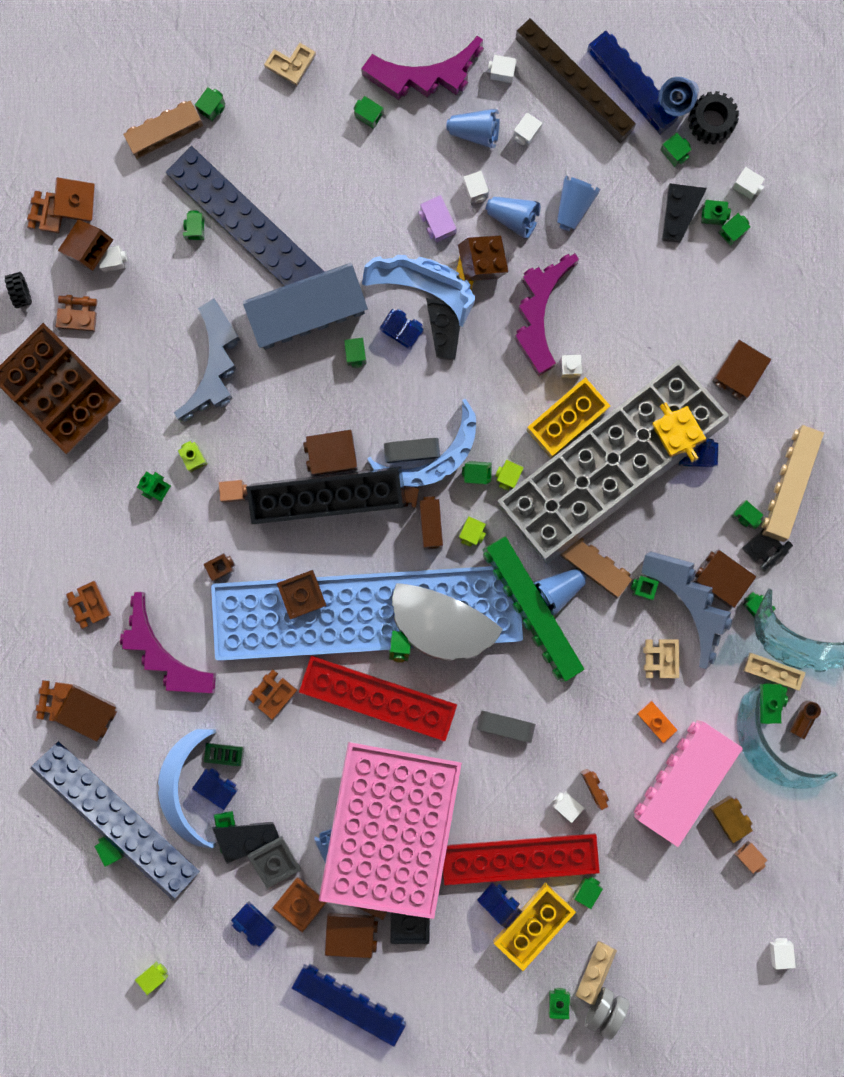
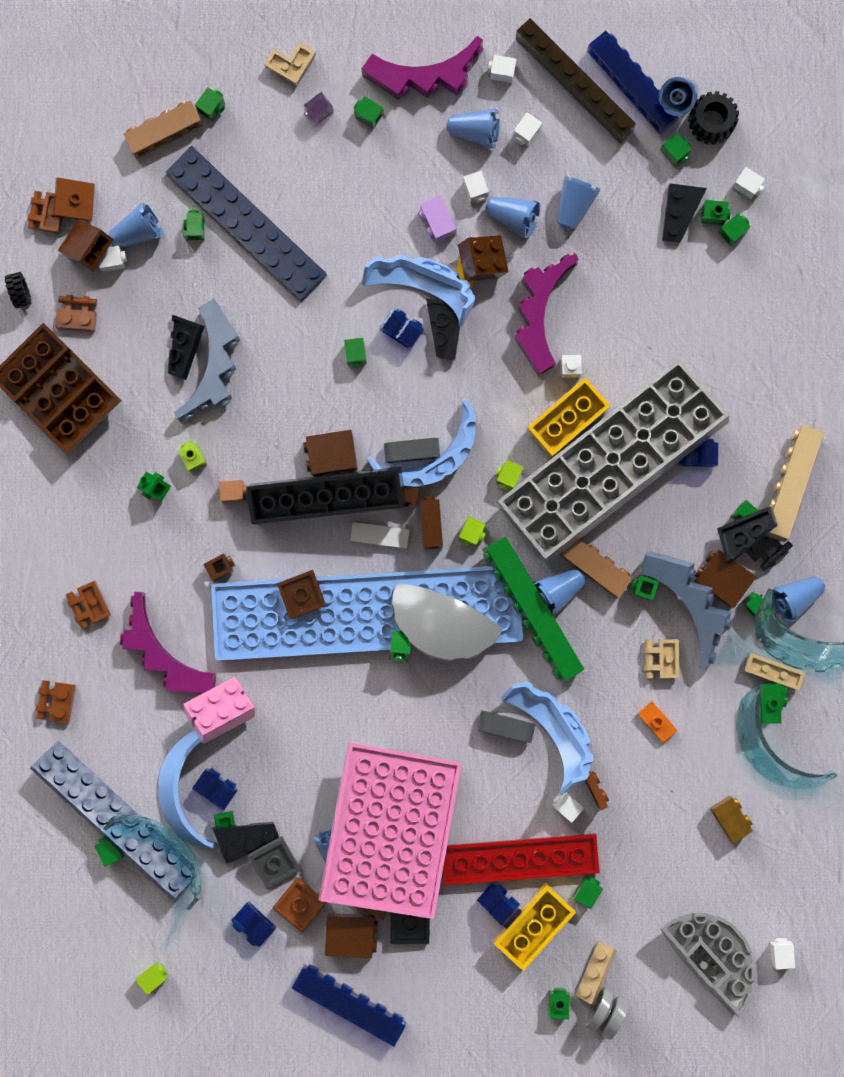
reddish brown brick [55,684,117,742] -> none
dark green slope [204,743,244,767] -> none
sand blue brick [243,263,368,350] -> none
dark orange plate [248,669,297,720] -> none
red plate [299,656,458,741] -> none
green brick [462,461,492,484] -> none
bright pink brick [634,720,743,847] -> none
yellow plate [652,402,706,462] -> none
reddish brown brick [712,340,772,401] -> none
nougat brick [734,841,768,874] -> none
reddish brown piece [789,700,821,740] -> none
none -> clear light blue windscreen [103,815,203,911]
none -> medium blue cone [109,202,163,248]
none -> black wing [168,315,205,380]
none -> bright pink piece [184,677,255,744]
none -> clear purple brick [303,92,334,126]
none -> white tile [350,522,410,549]
none -> light blue windscreen [501,682,593,795]
none -> light grey brick [660,912,755,1017]
none -> black wing [717,506,778,564]
none -> medium blue cone [769,576,825,623]

